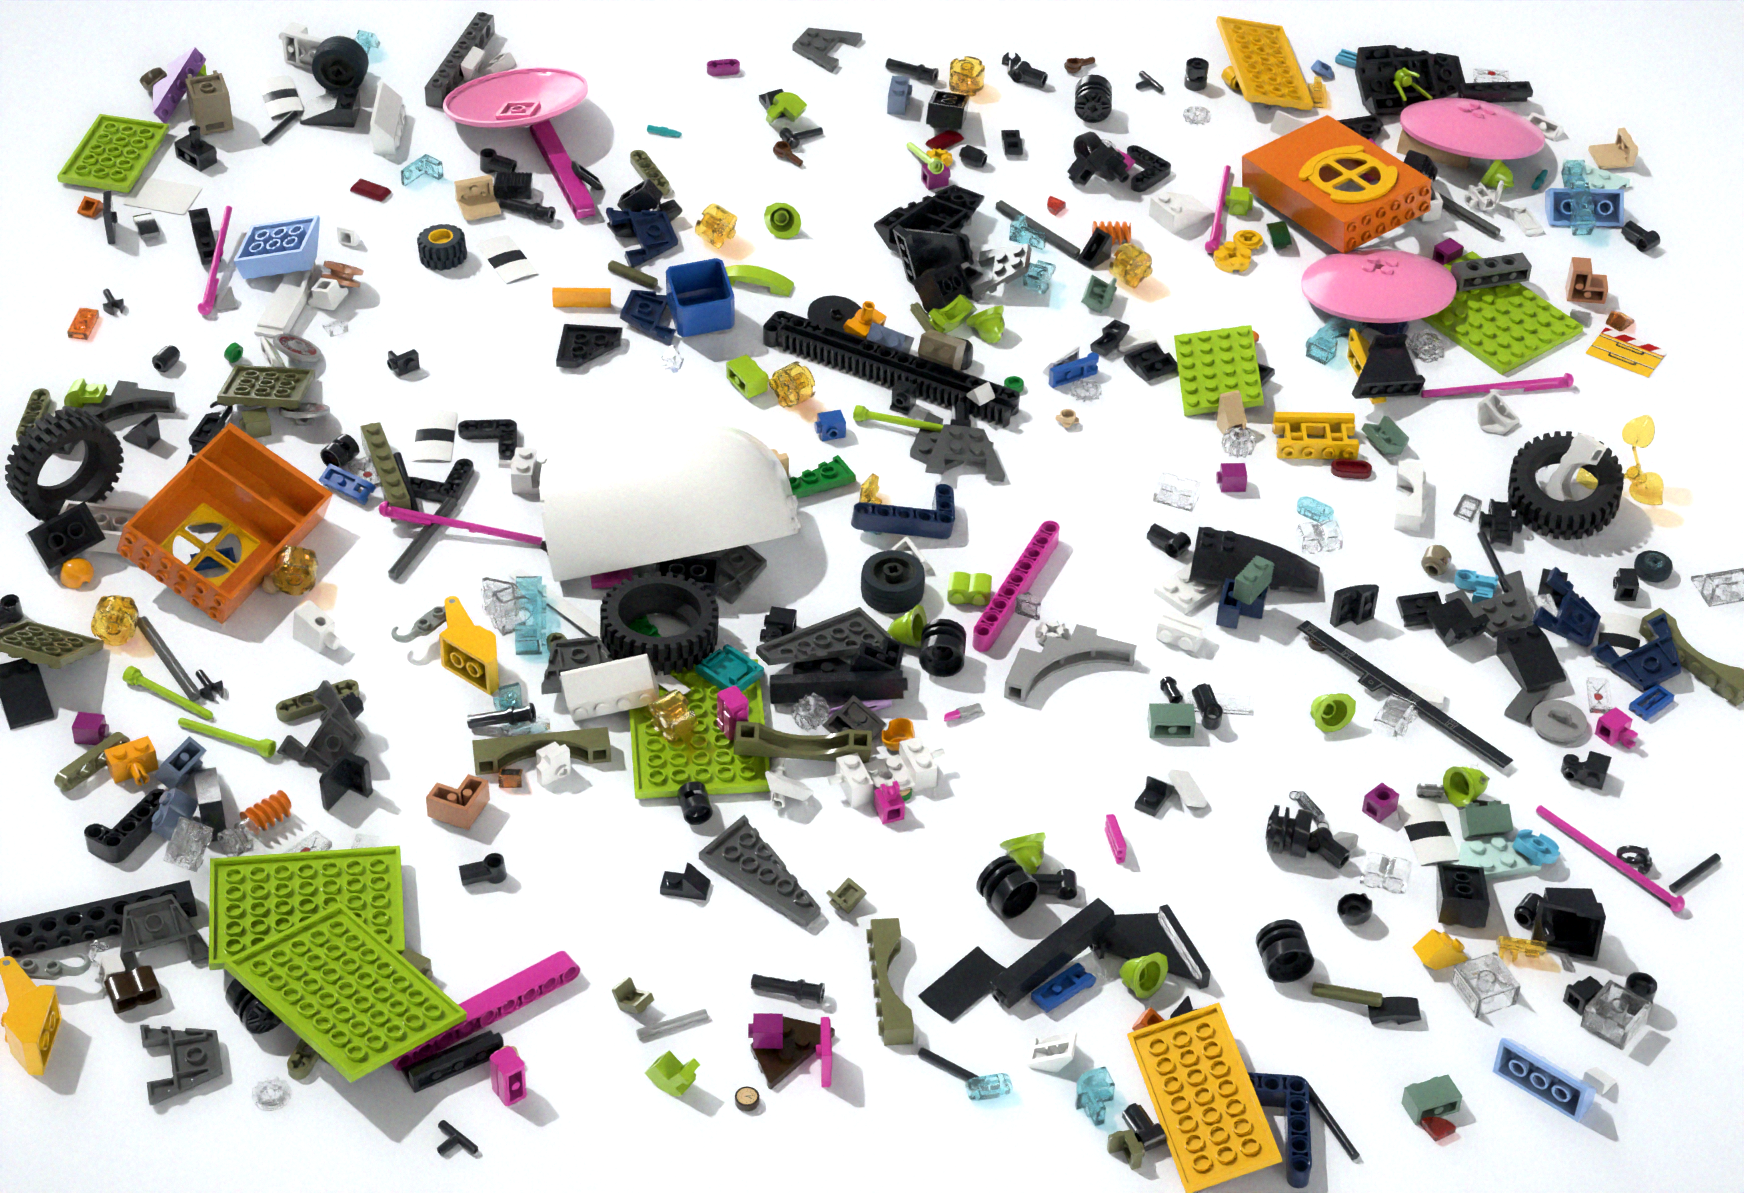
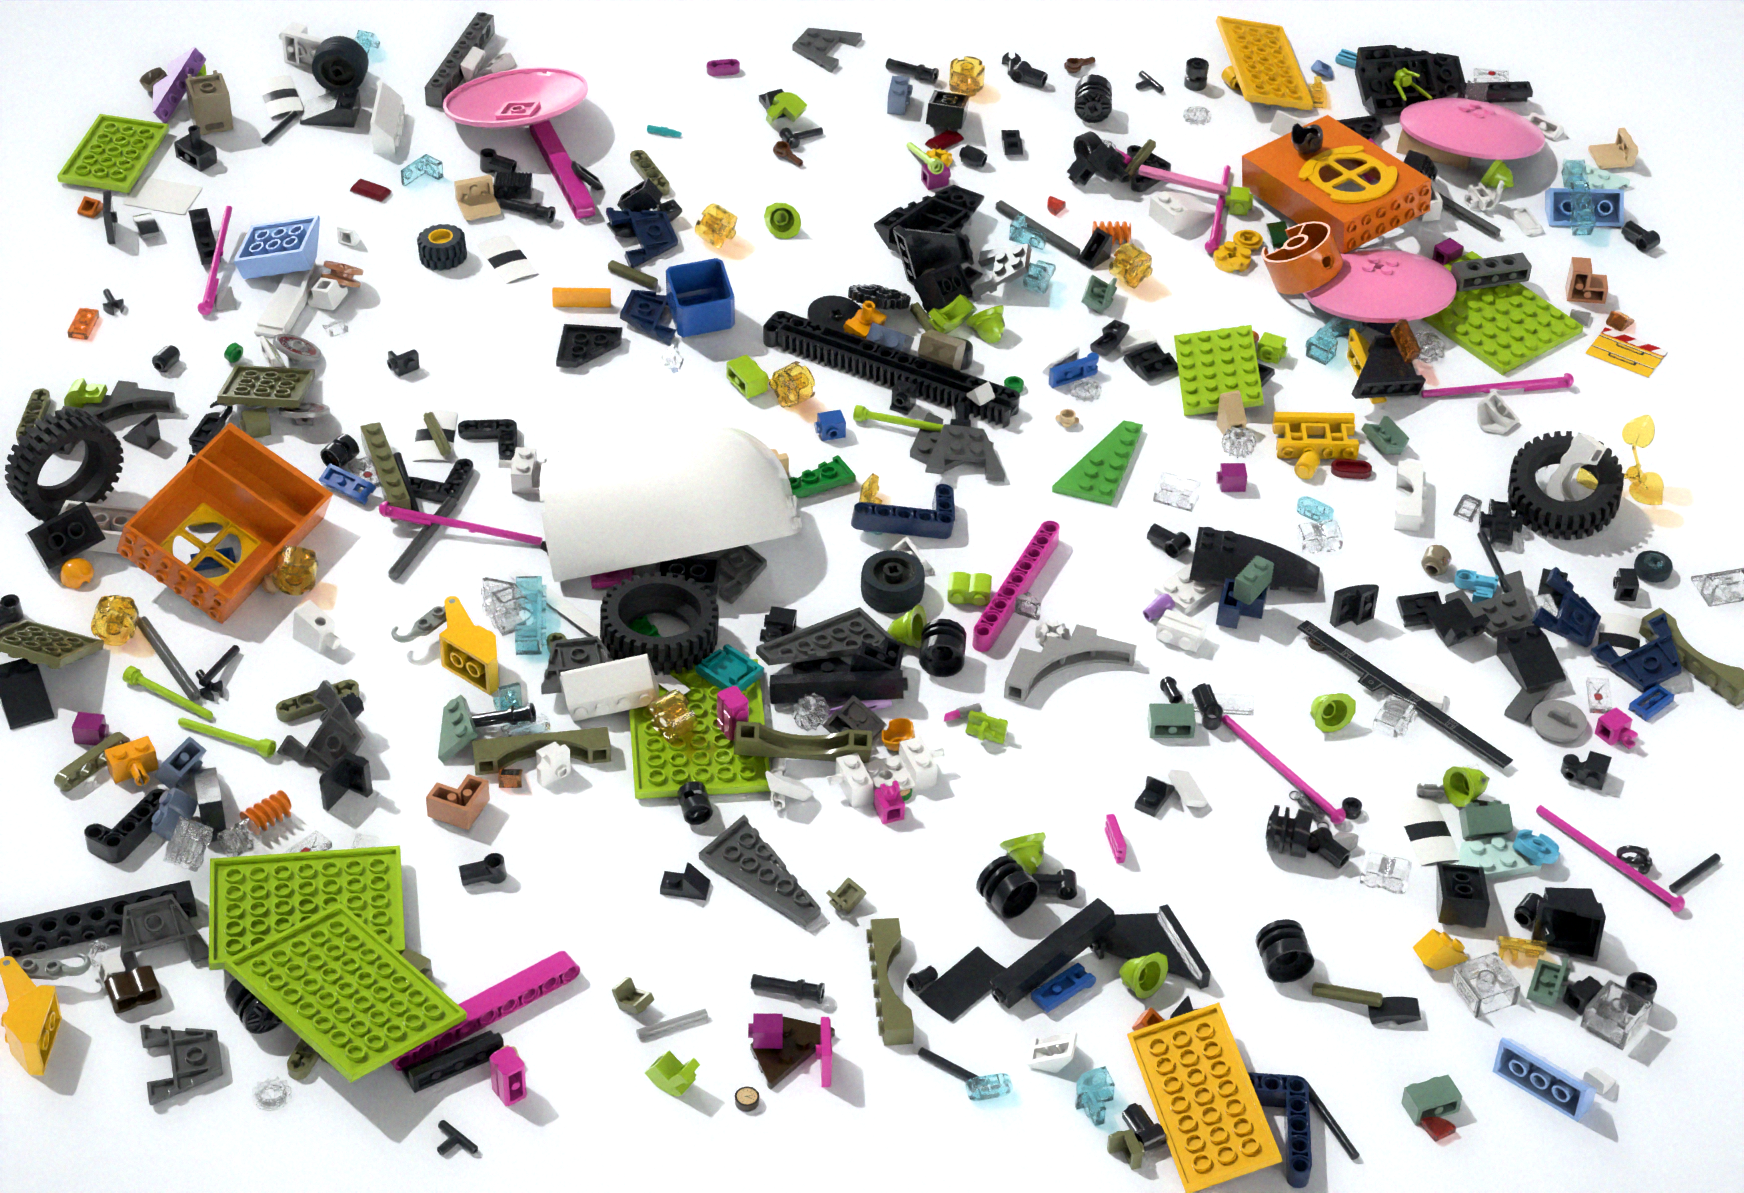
lime slope [725,265,794,297] -> none
black hair [1337,893,1373,926] -> none
magenta brick [1362,782,1400,823] -> none
teal piece [1532,169,1548,190] -> none
none -> black bar [199,645,240,687]
none -> olive axle [423,412,451,456]
none -> sand green wing [438,694,478,763]
none -> black gear [848,284,911,310]
none -> black pin [906,965,938,991]
none -> lime hips [965,710,1008,744]
none -> bright green wing [1052,420,1143,505]
none -> olive axle [1125,139,1156,182]
none -> bright pink axle [1138,165,1228,196]
none -> medium lavender cone [1143,593,1175,621]
none -> dark pink bar [1222,715,1346,824]
none -> lime brick [1256,332,1288,364]
none -> orange animal [1261,222,1344,294]
none -> black cap [1291,123,1323,154]
none -> yellow brick [1294,451,1320,480]
none -> black bush [1341,797,1362,820]
none -> clear orange plate [1390,319,1421,363]
none -> clear brick [1464,80,1489,102]
none -> sand green bracket [1526,957,1571,1007]

